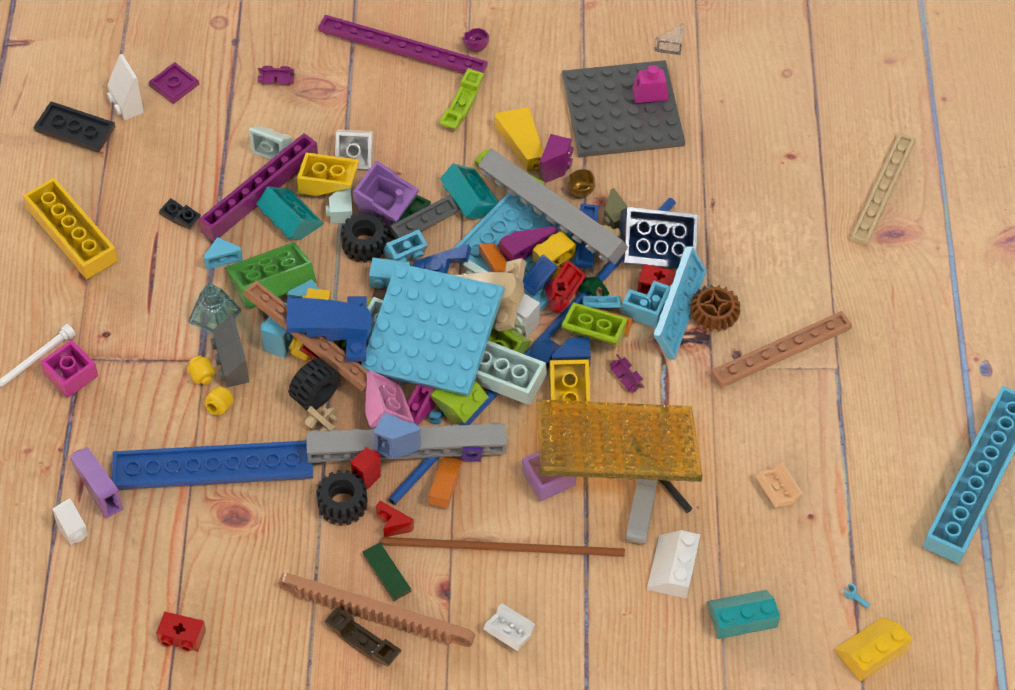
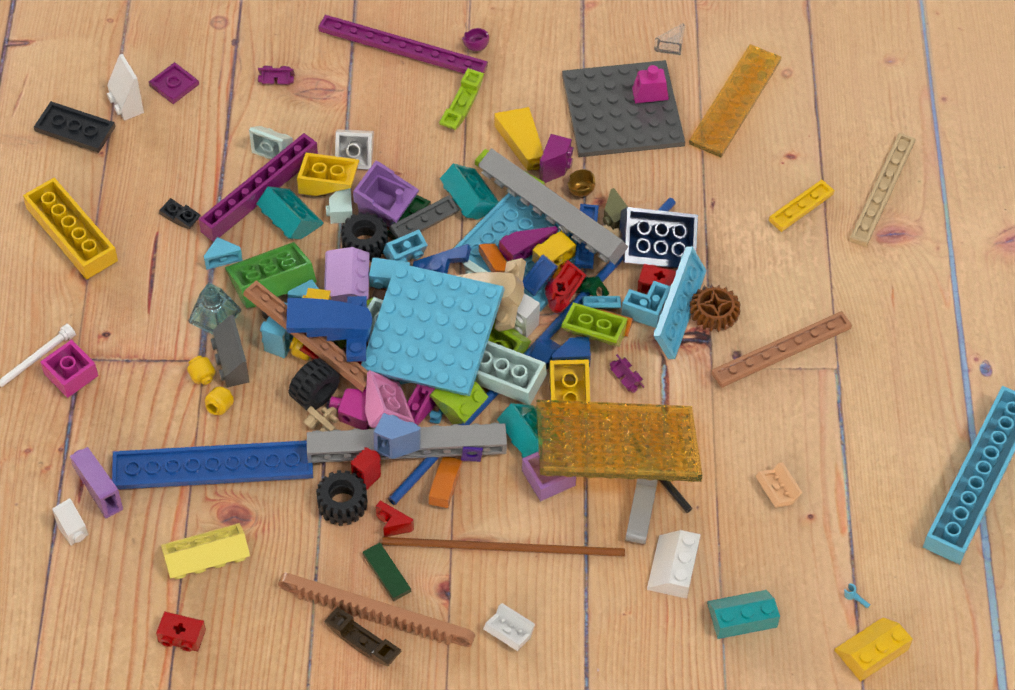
none -> light yellow slope [161,523,250,579]
none -> lavender slope [324,247,369,302]
none -> dark pink torso [329,388,370,430]
none -> teal slope [497,403,565,463]
none -> clear yellow plate [689,44,782,158]
none -> yellow plate [769,179,835,232]

